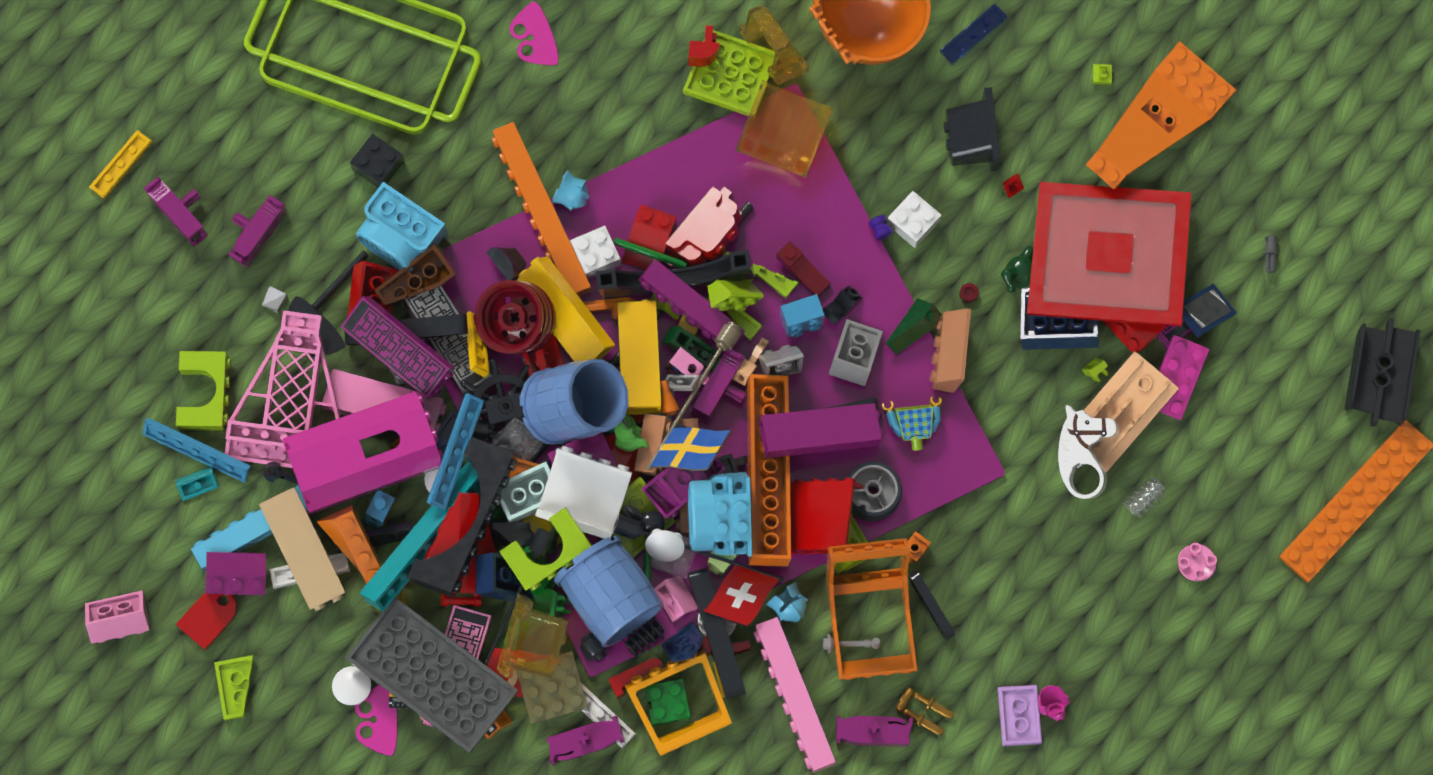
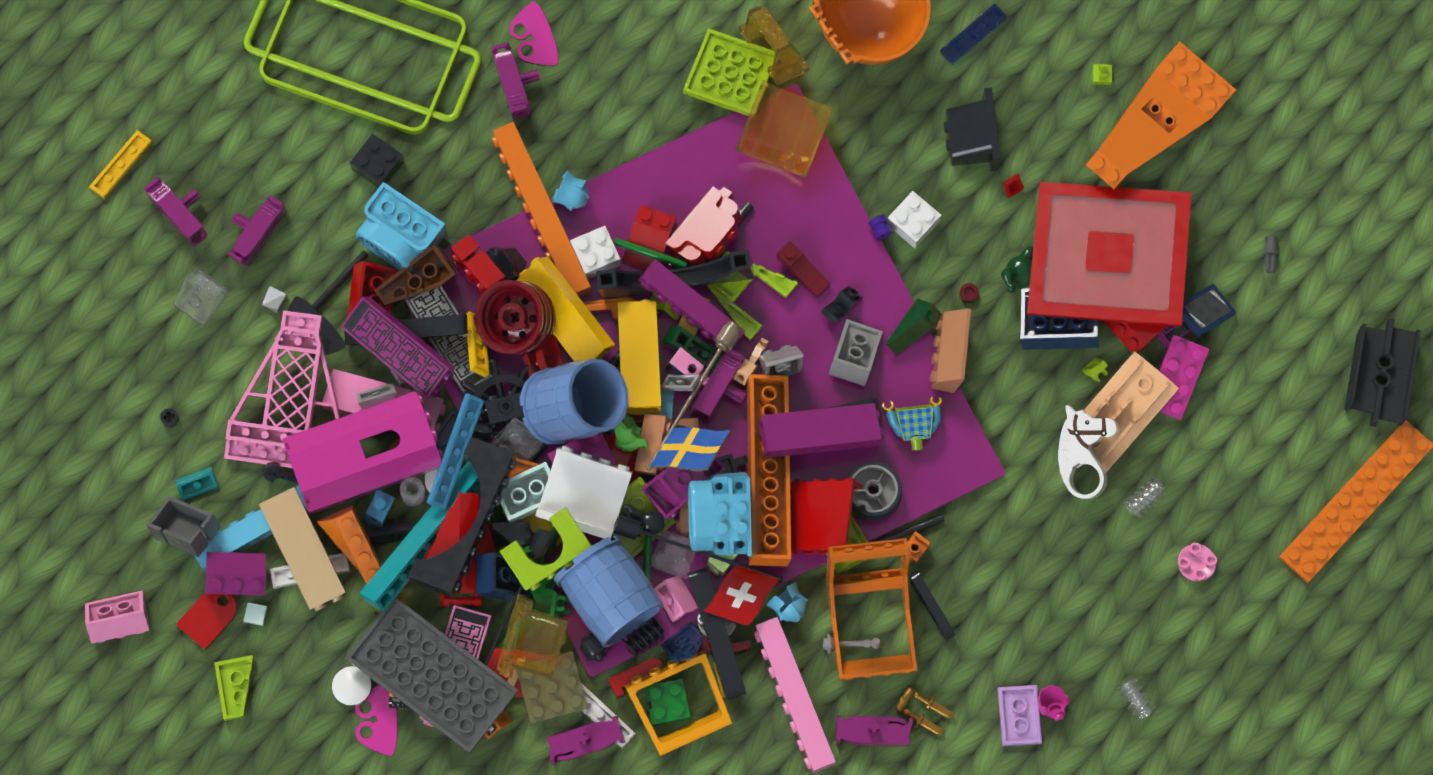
dark azure tile [142,418,251,483] -> none
lime arch [176,351,231,431] -> none
white dish [645,529,685,562] -> none
orange cone [660,380,679,416] -> none
red brick [688,25,720,67] -> none
lime slope [708,280,763,311] -> none
dark azure brick [780,294,824,338] -> none
none -> dark grey piece [146,496,221,557]
none -> black bush [160,408,179,427]
none -> clear slope [174,268,228,326]
none -> light aqua tile [244,603,268,626]
none -> light grey slope [356,383,397,409]
none -> clear piece [400,477,425,507]
none -> red piece [451,234,506,296]
none -> magenta piece [491,43,540,120]
none -> black bar [871,514,944,542]
none -> clear piece [1115,679,1156,723]

